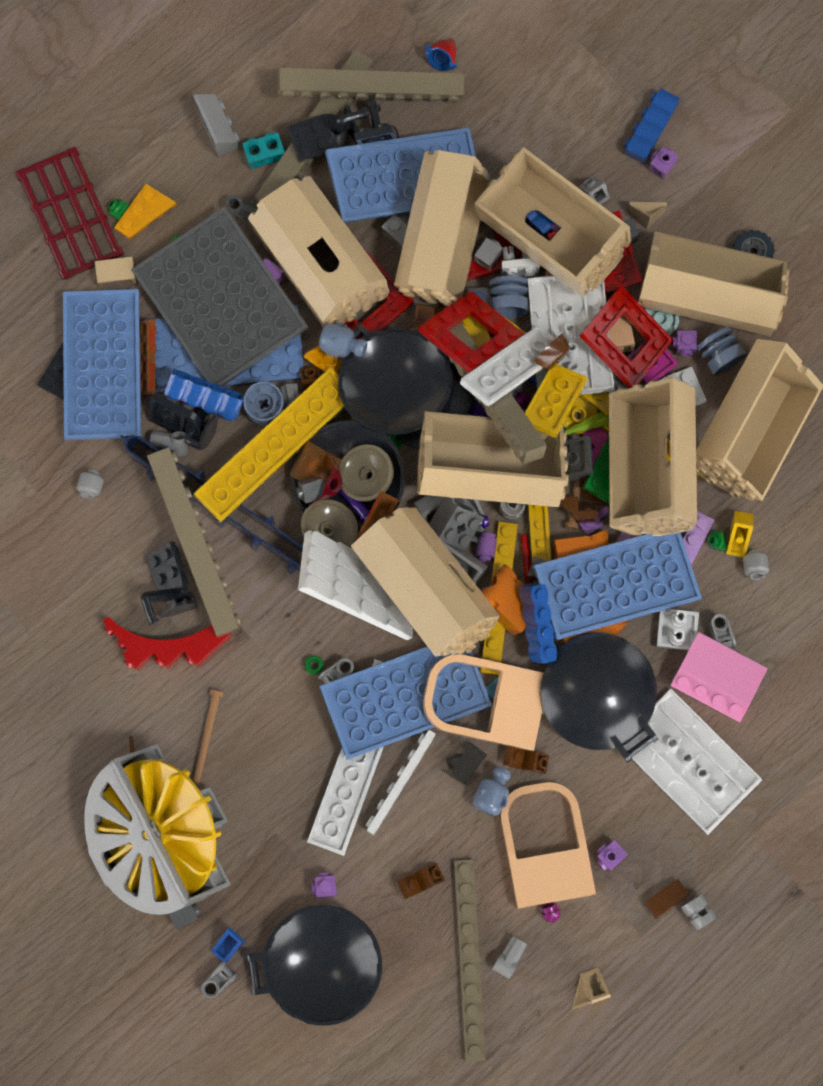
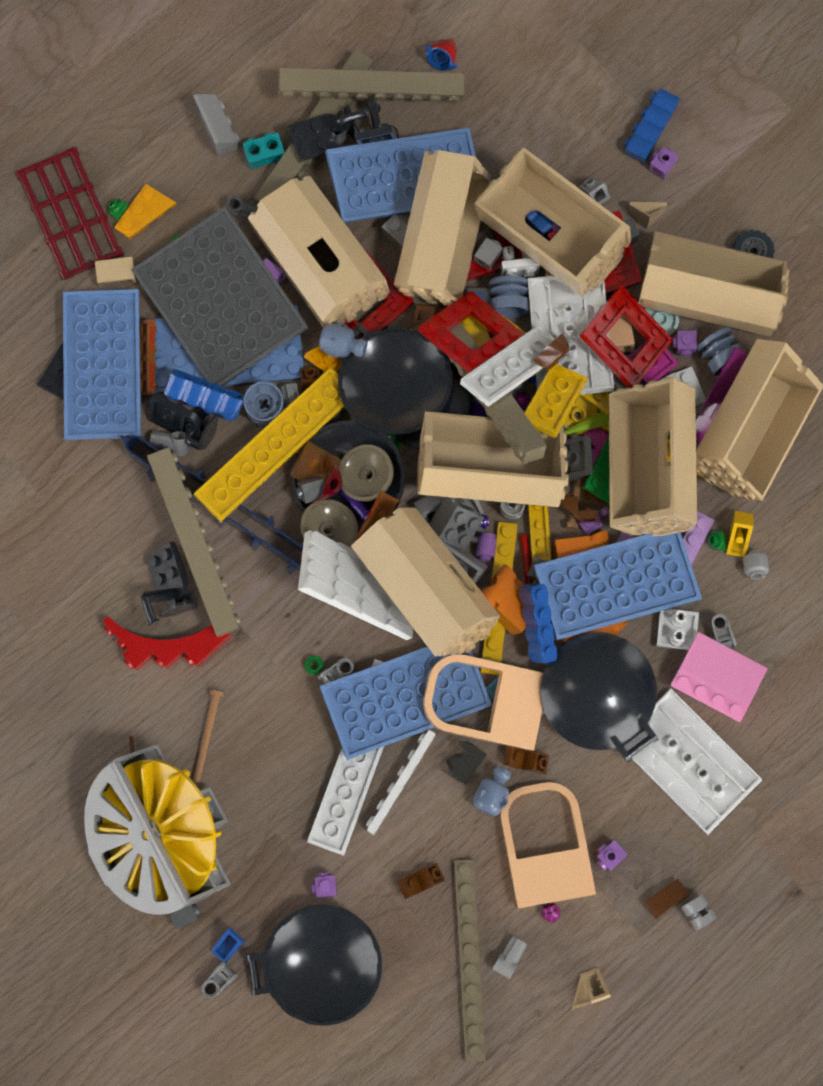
light grey head [76,470,104,499] -> none
none -> magenta piece [696,347,749,447]

